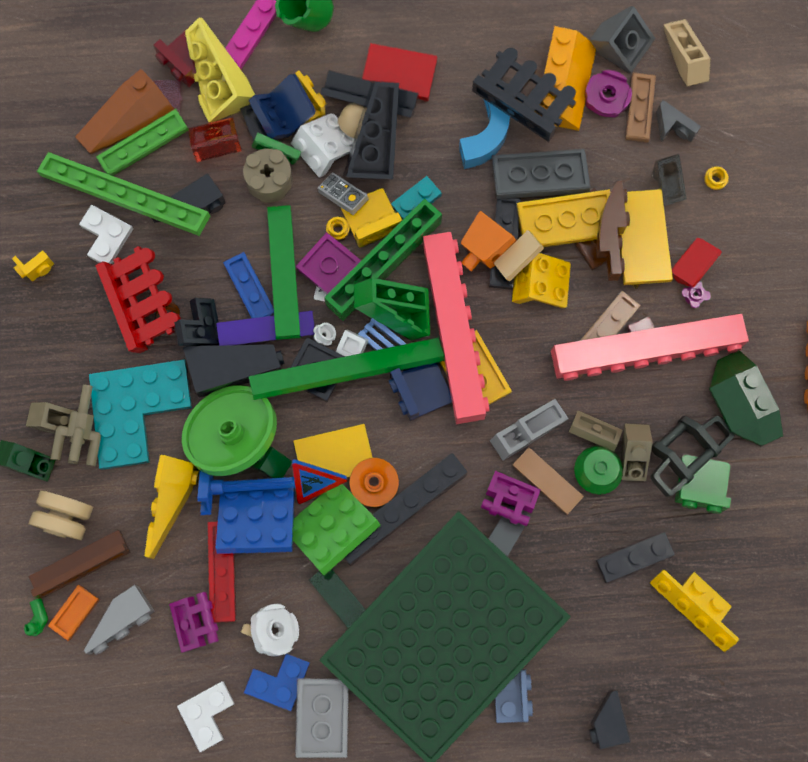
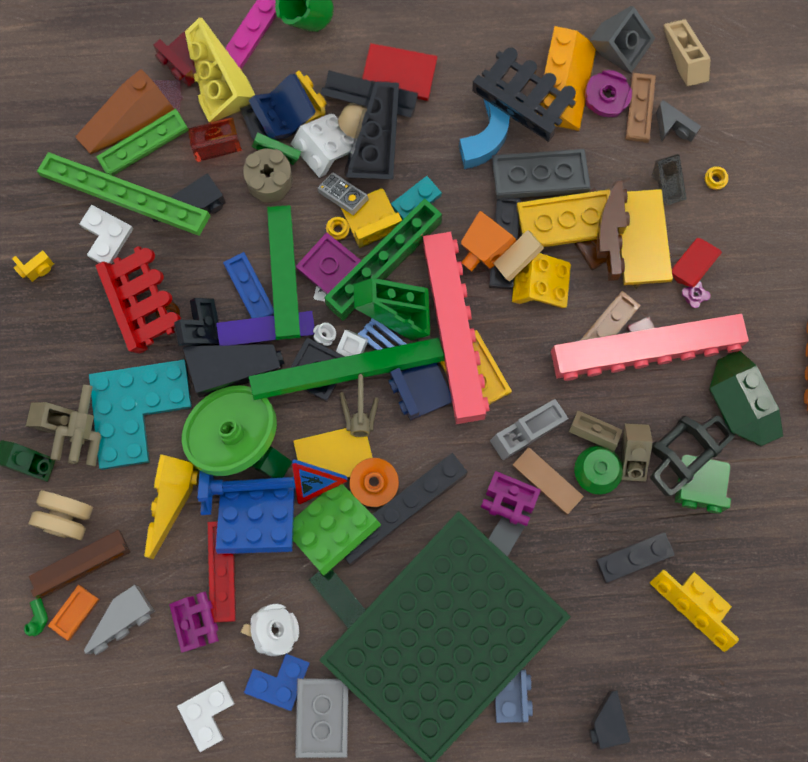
none -> dark tan plant [339,374,379,437]

